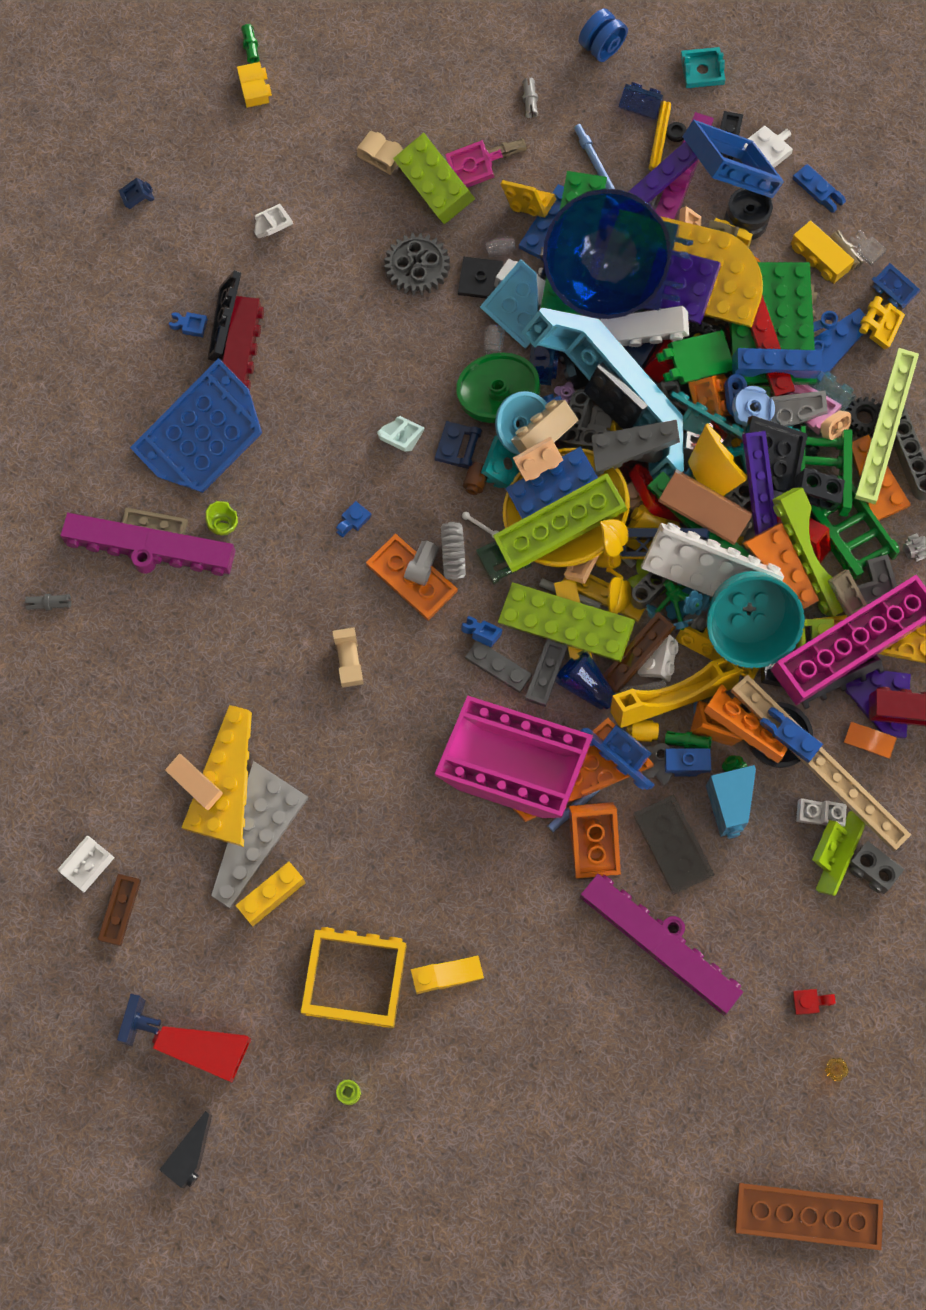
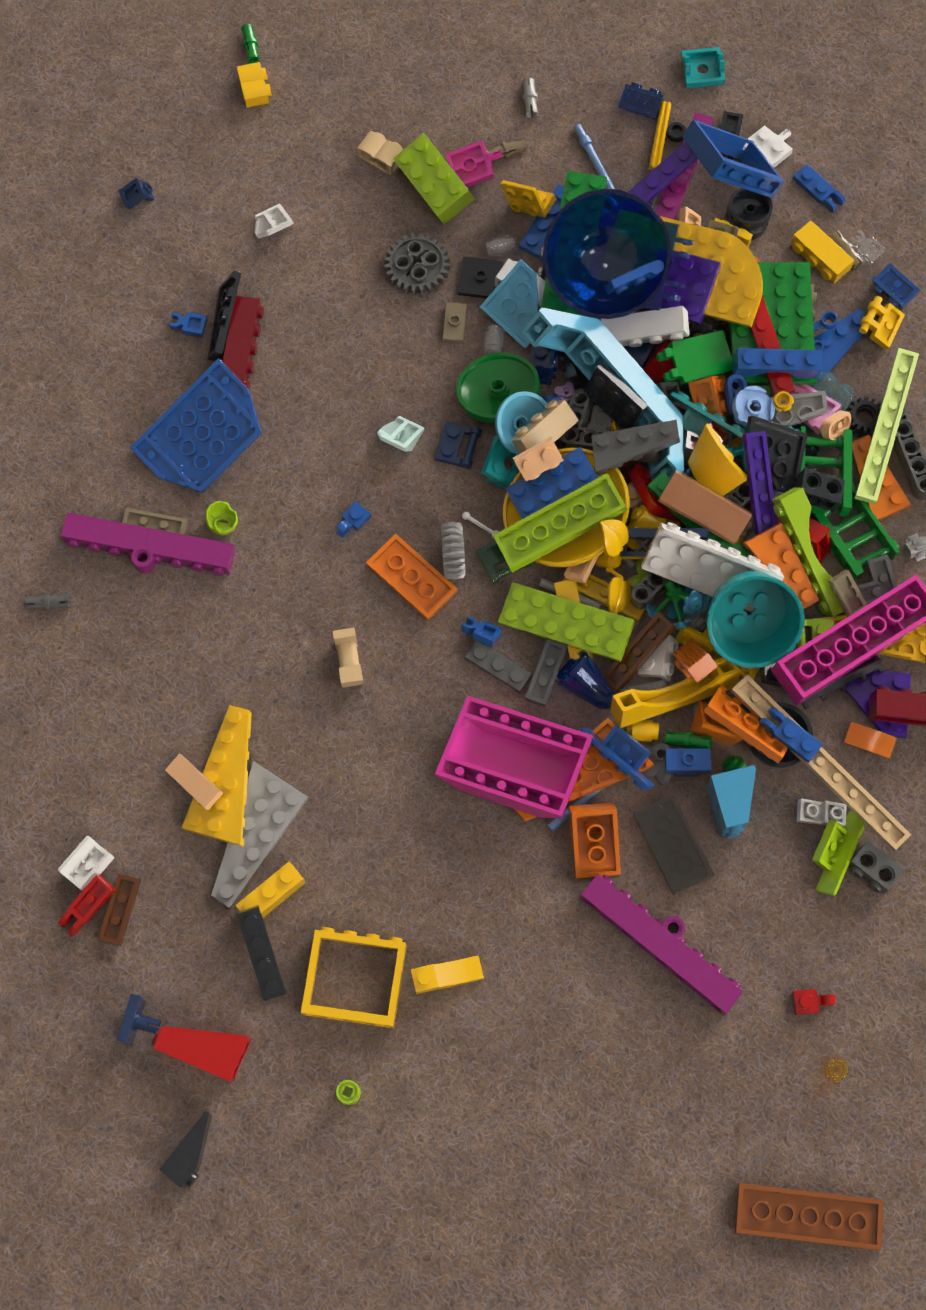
light grey piece [404,541,439,586] -> none
reddish brown brick [463,462,488,495] -> none
blue wheel [578,9,628,62] -> none
none -> red hinge [58,874,116,936]
none -> black plate [236,905,286,1001]
none -> dark tan plate [443,302,467,343]
none -> blue hinge [605,260,664,294]
none -> orange brick [672,638,718,683]
none -> yellow plate [773,391,794,412]

